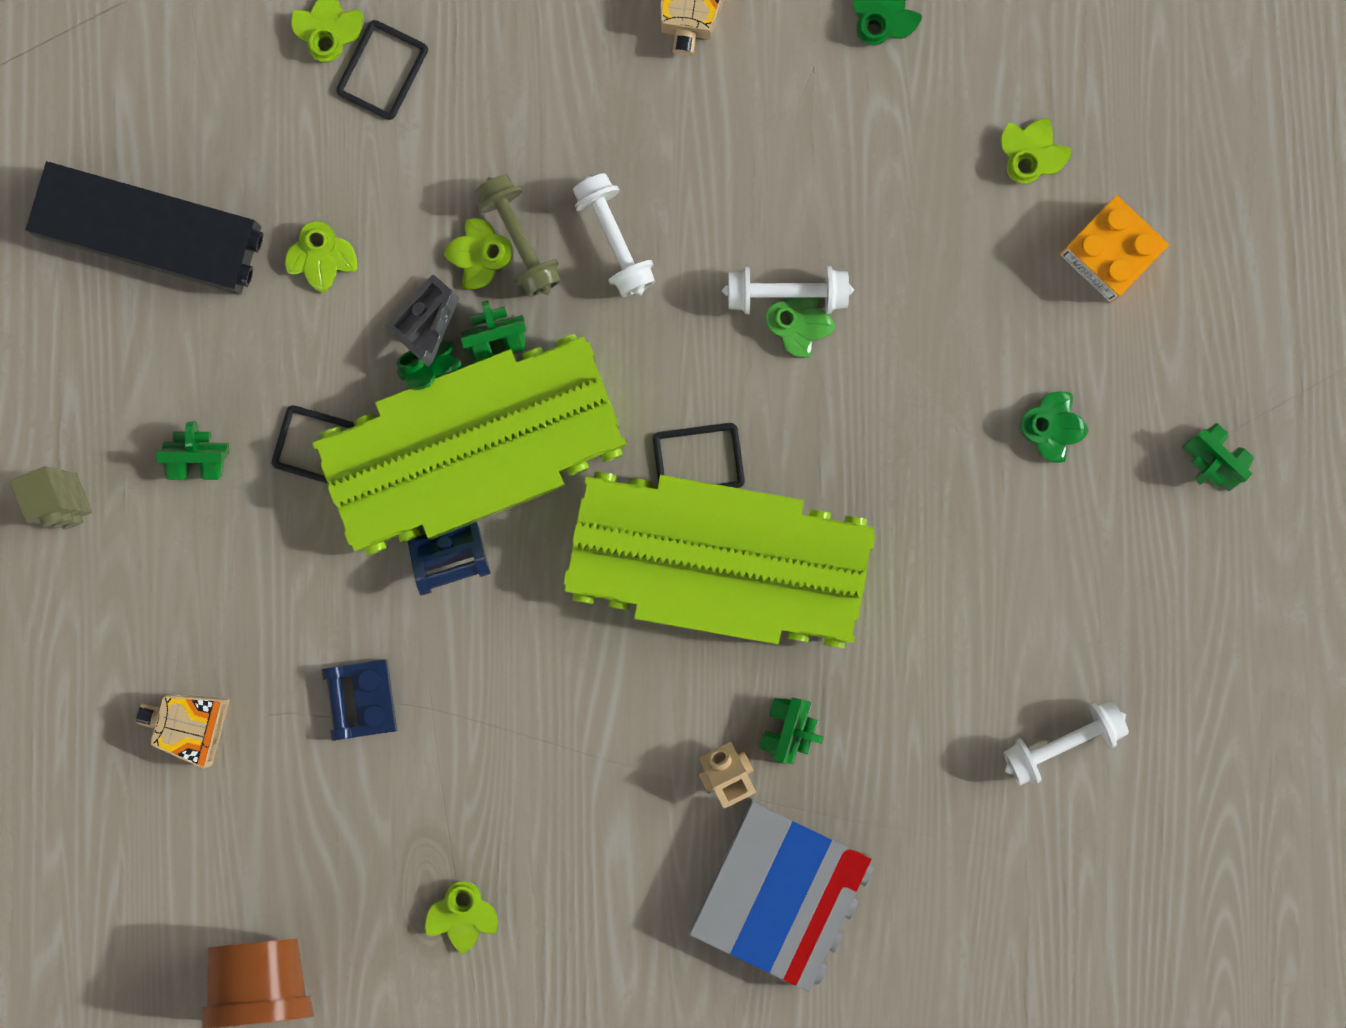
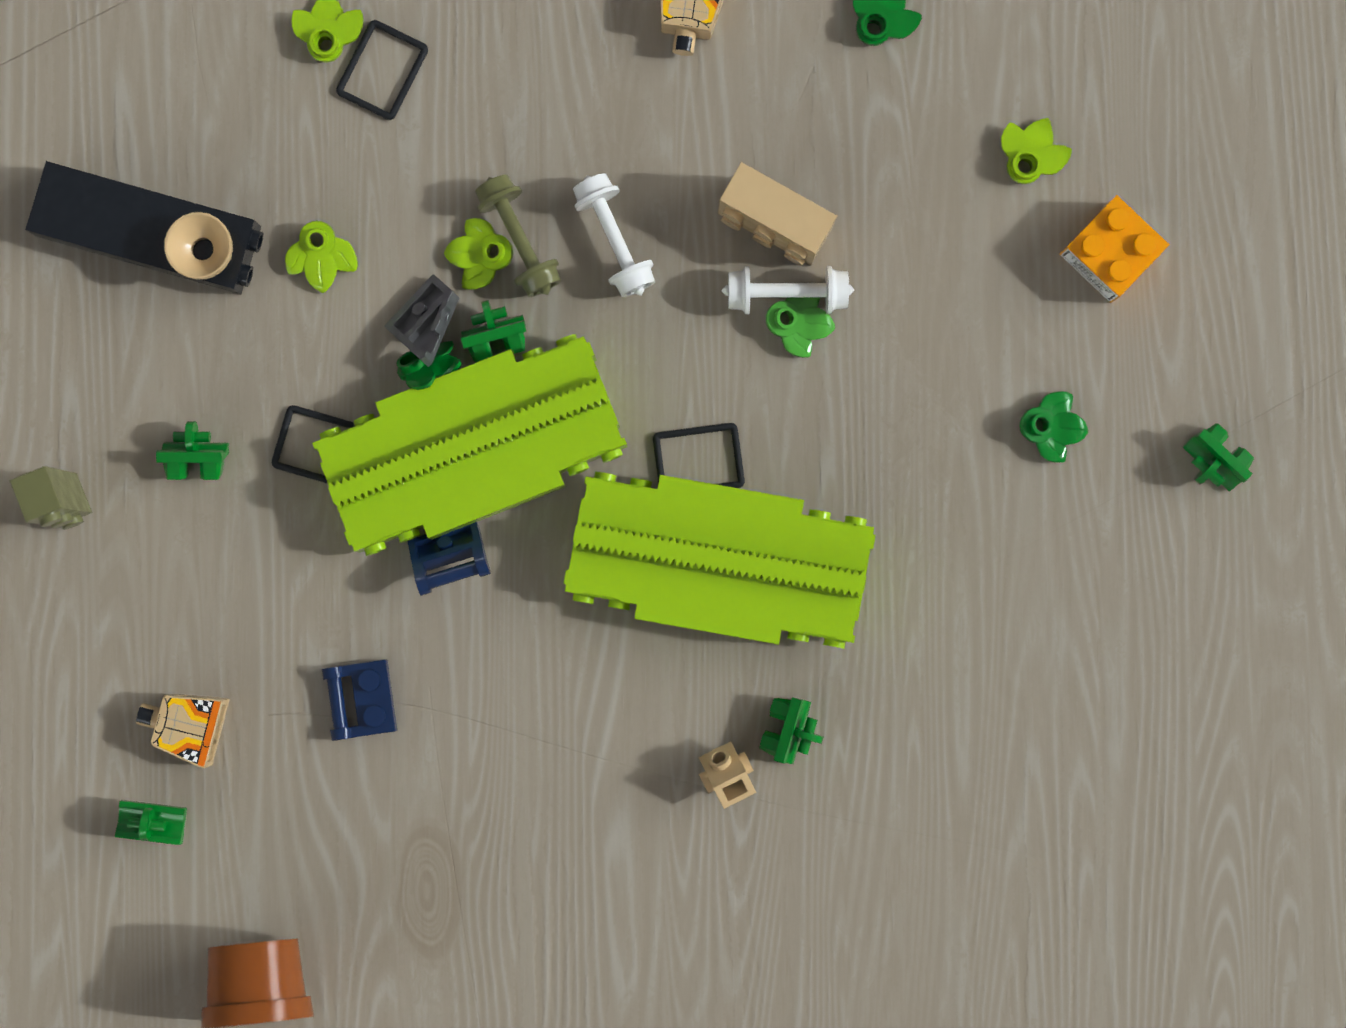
lime plate [425,881,498,954] -> none
panel [689,798,874,992] -> none
white piece [1003,701,1129,786] -> none
none -> green hips [115,800,187,845]
none -> tan piece [164,212,233,280]
none -> tan brick [718,162,837,266]

